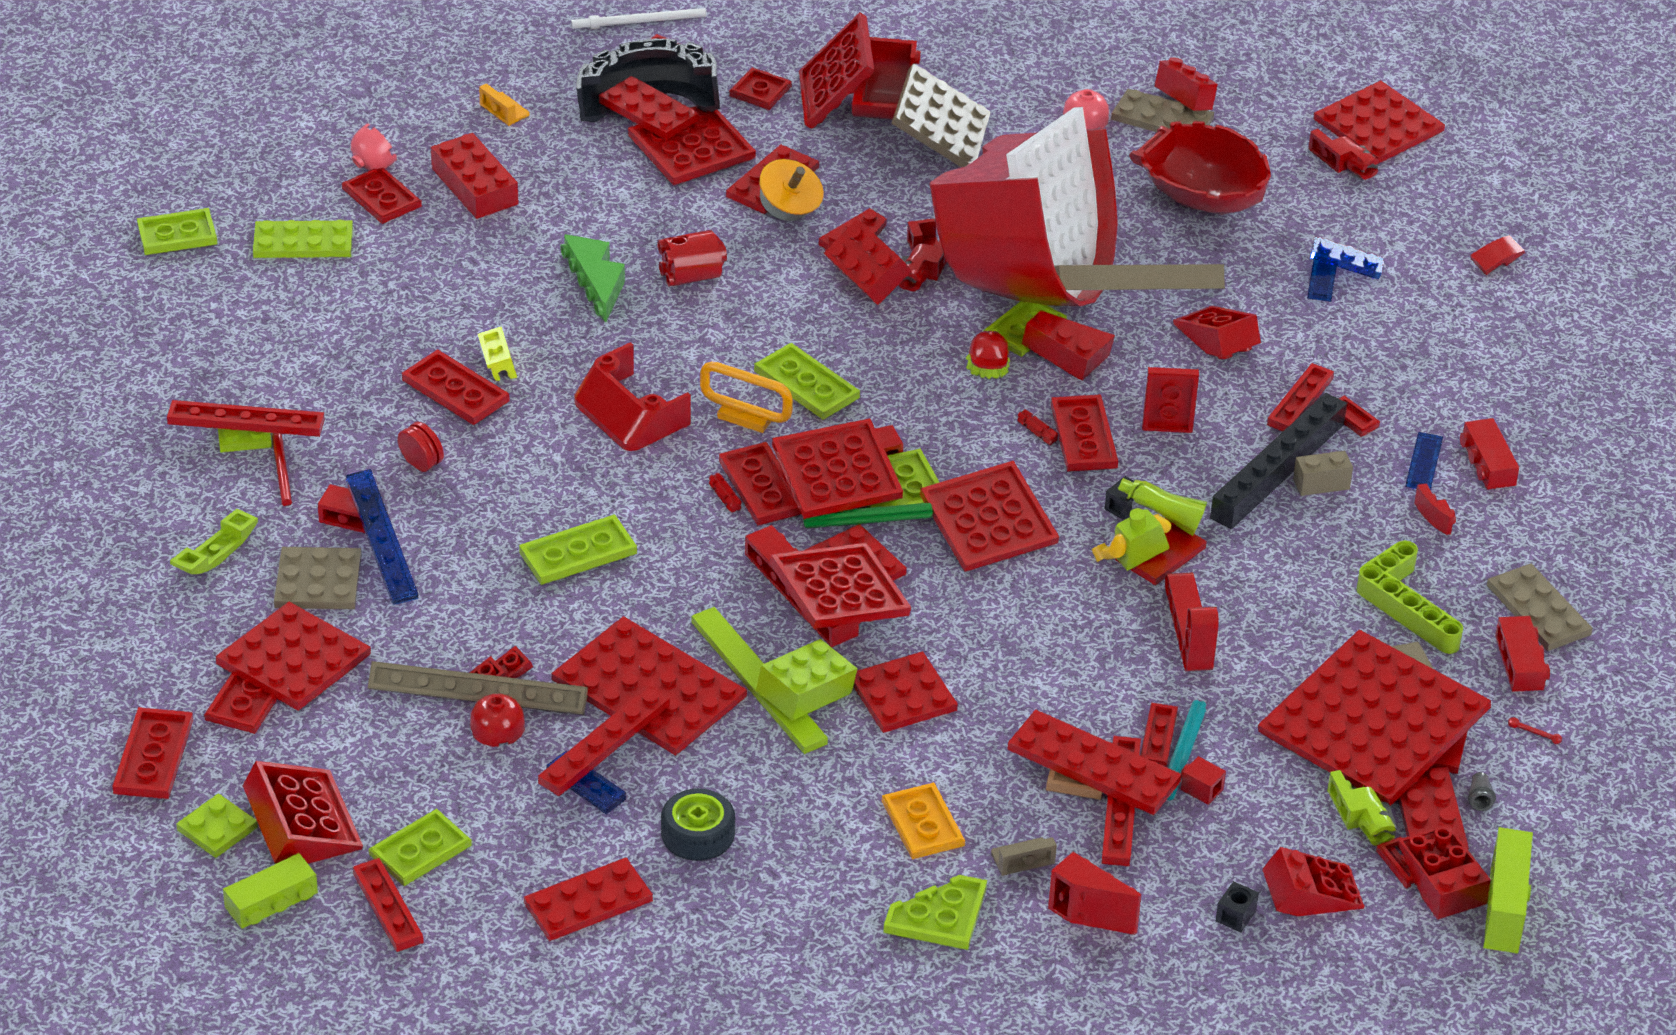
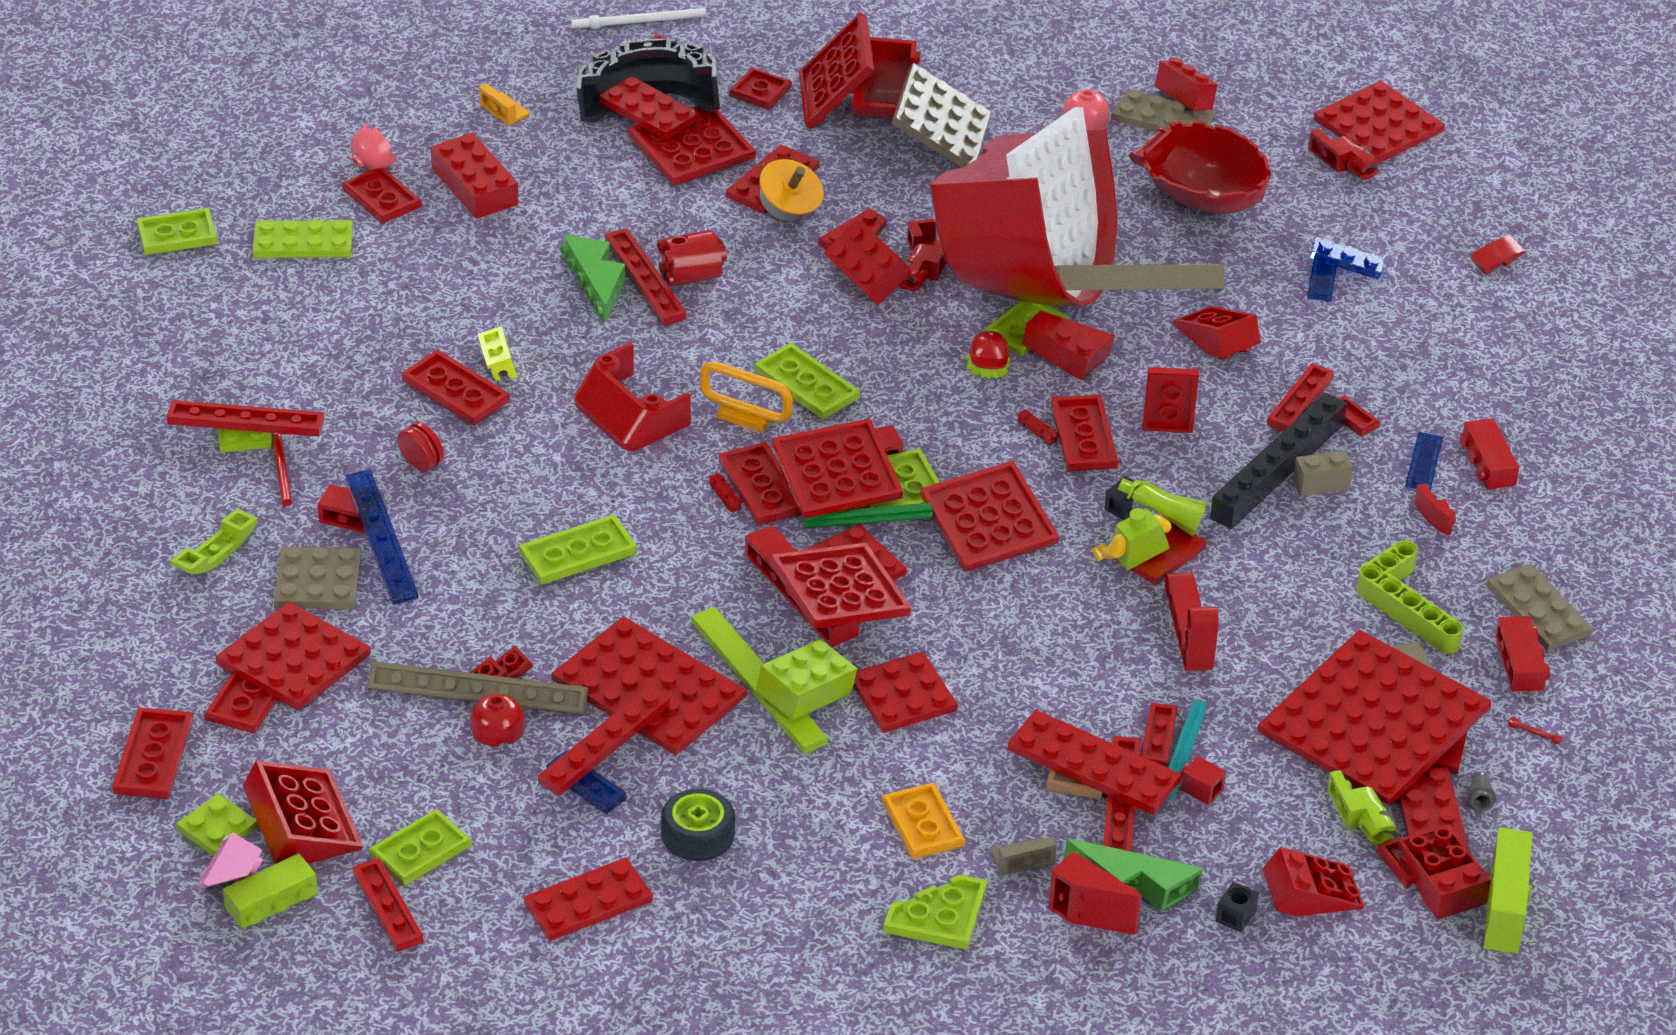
none -> bright pink slope [196,833,263,889]
none -> red plate [605,228,686,326]
none -> bright green slope [1063,838,1203,911]

